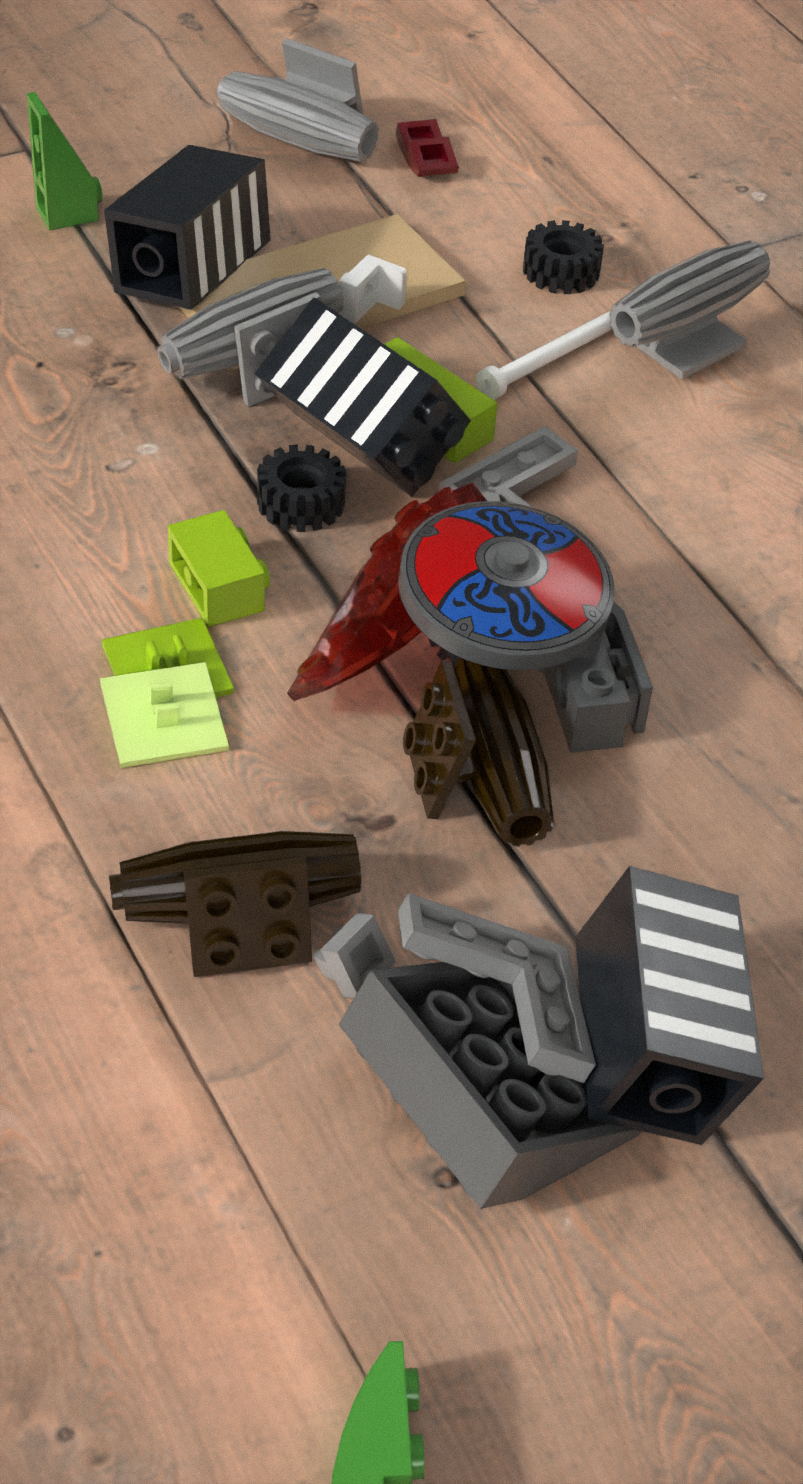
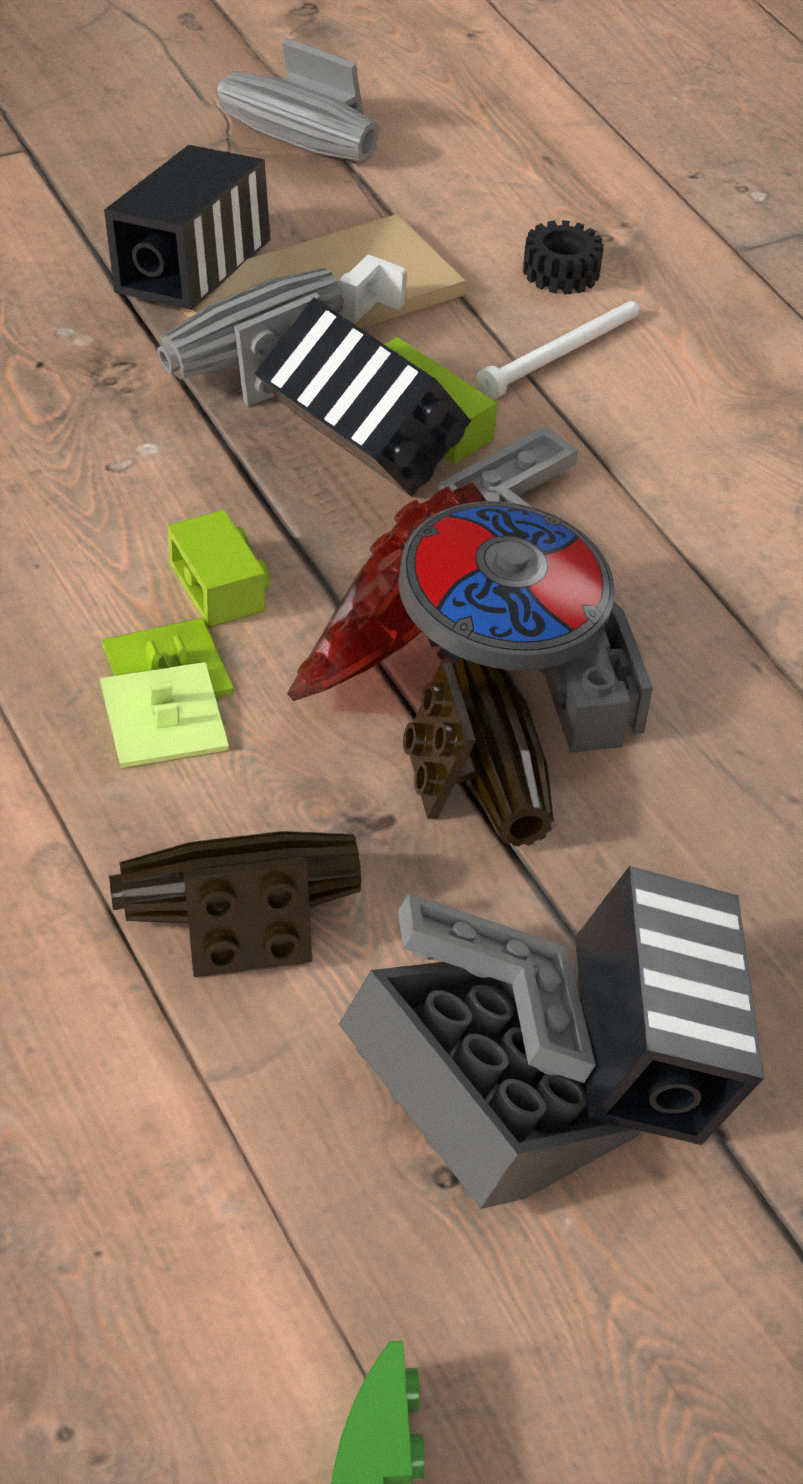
bright green slope [27,92,103,231] -> none
black tyre [257,444,346,532] -> none
light grey tile [313,913,396,999] -> none
dark red slope [396,119,459,177] -> none
light grey plate [609,240,770,379] -> none

